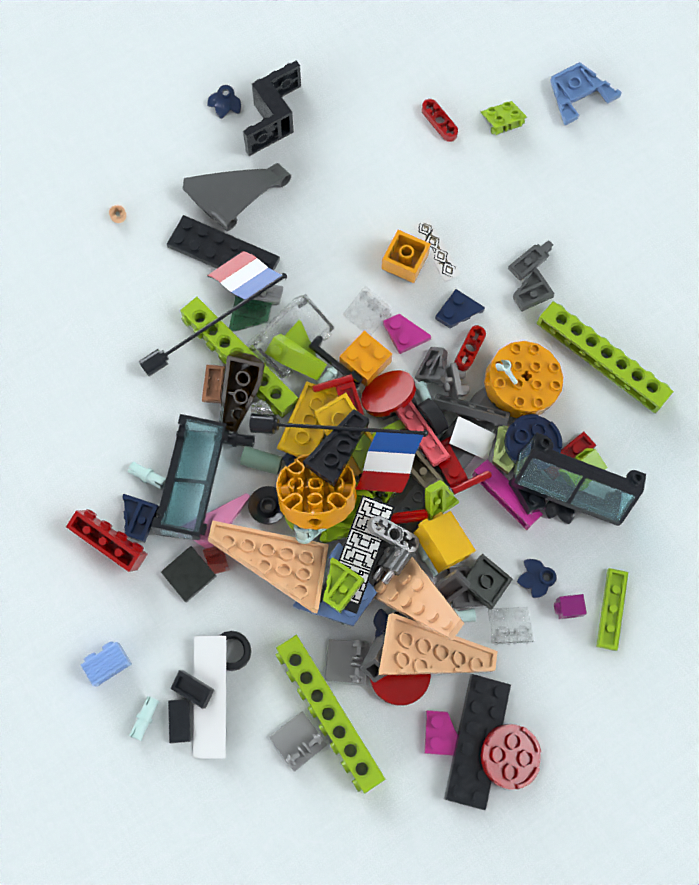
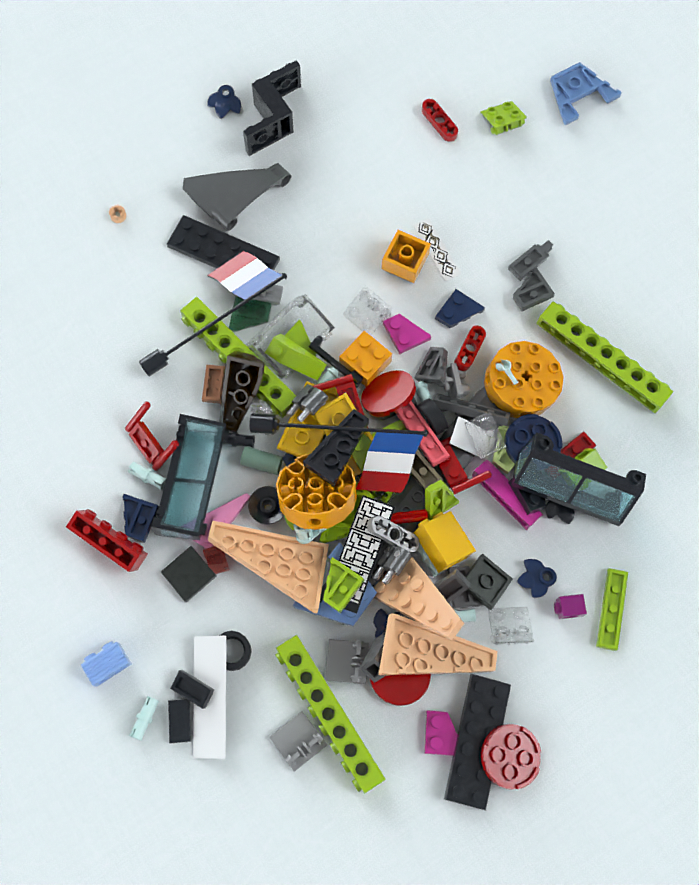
none -> red plate [125,401,179,471]
none -> dark grey piece [287,384,329,422]
none -> clear plate [465,411,506,458]

